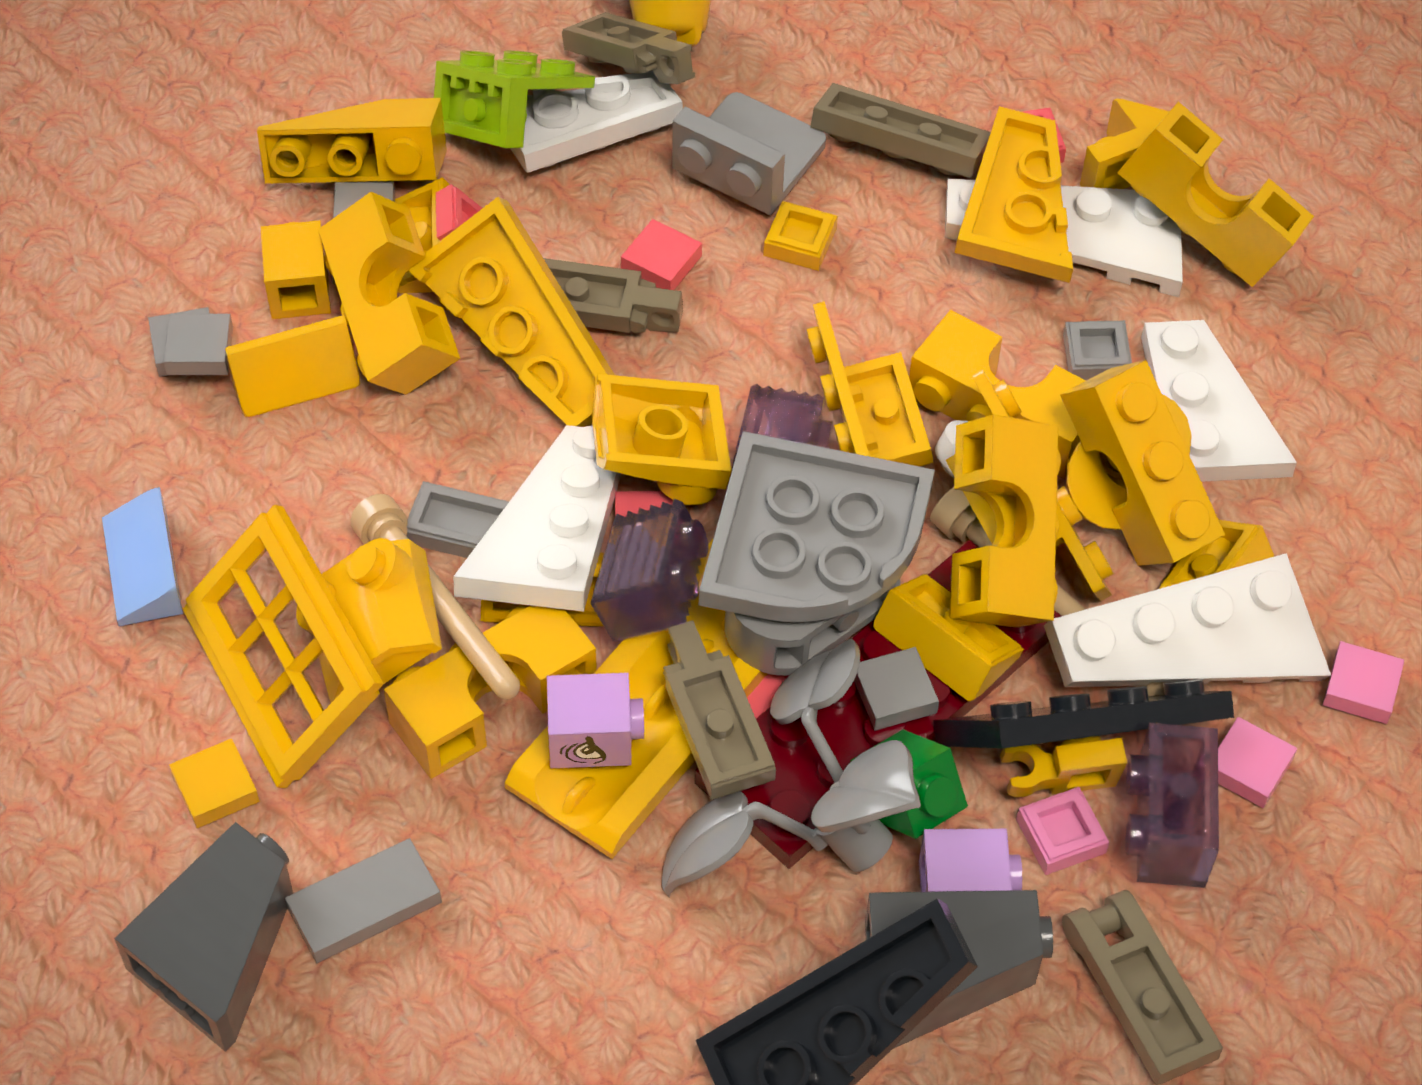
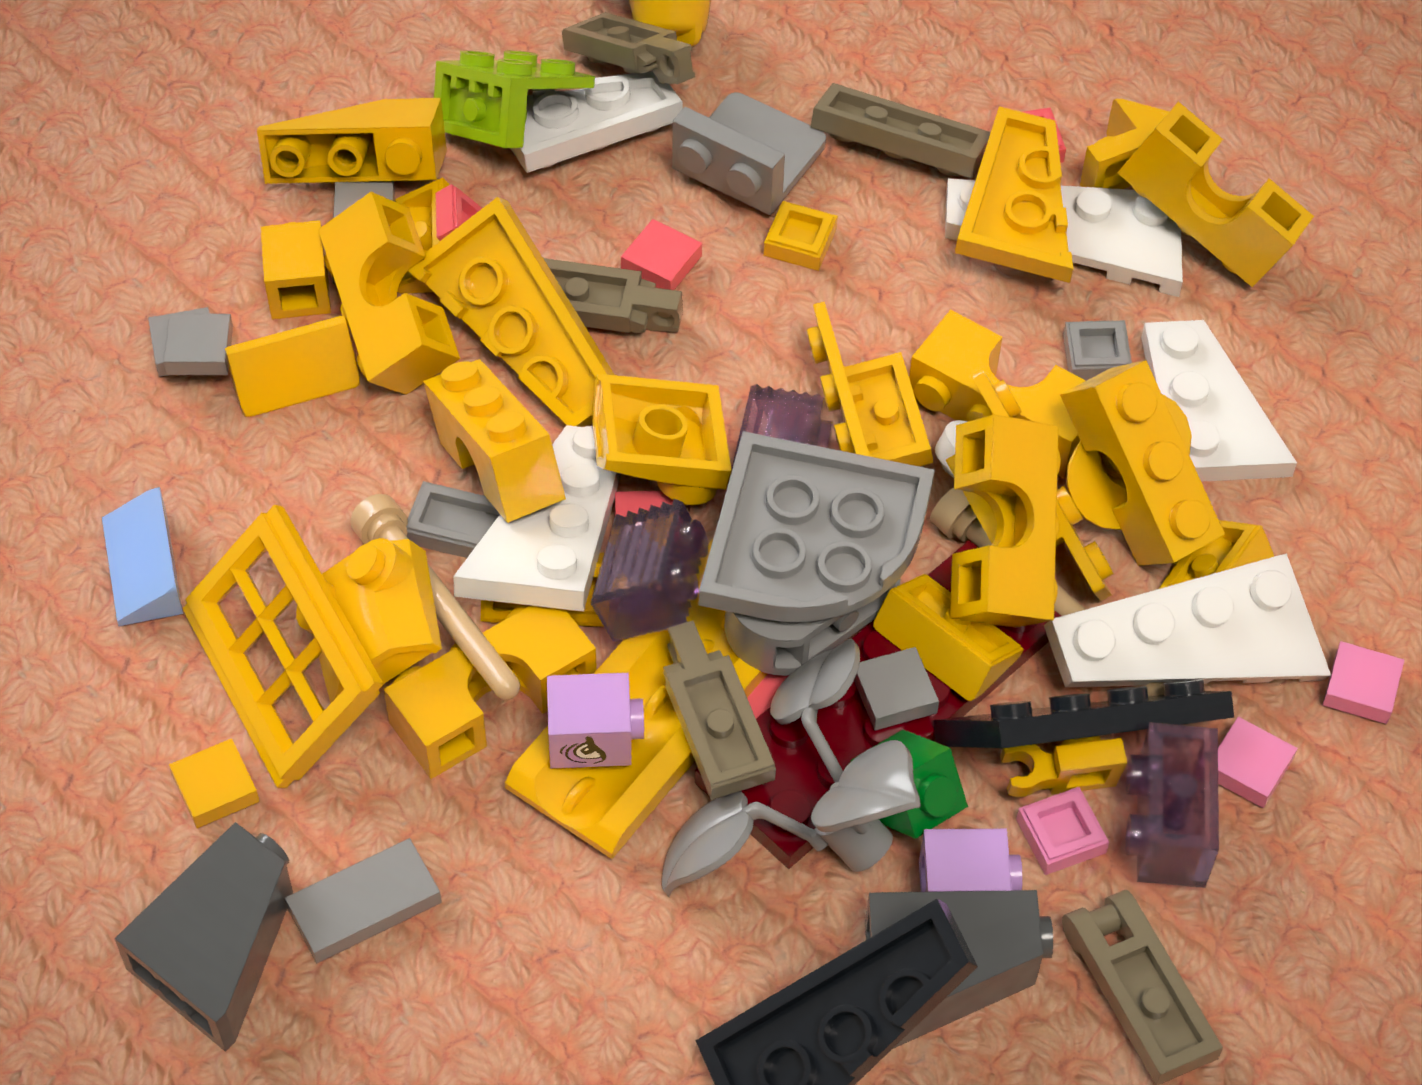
none -> yellow arch [423,359,566,523]

